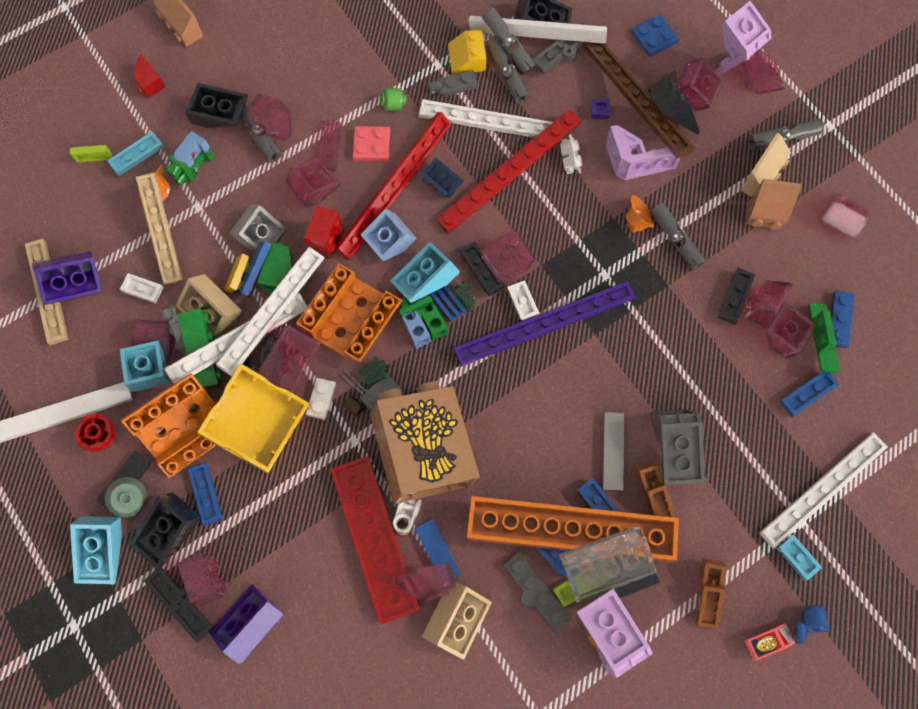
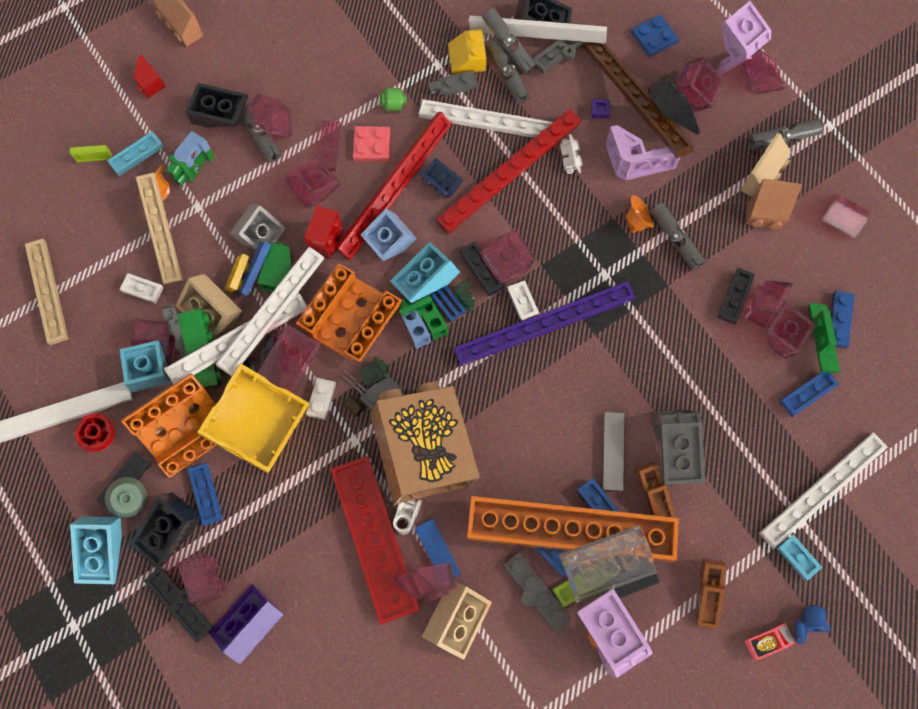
dark purple slope [32,251,103,305] -> none

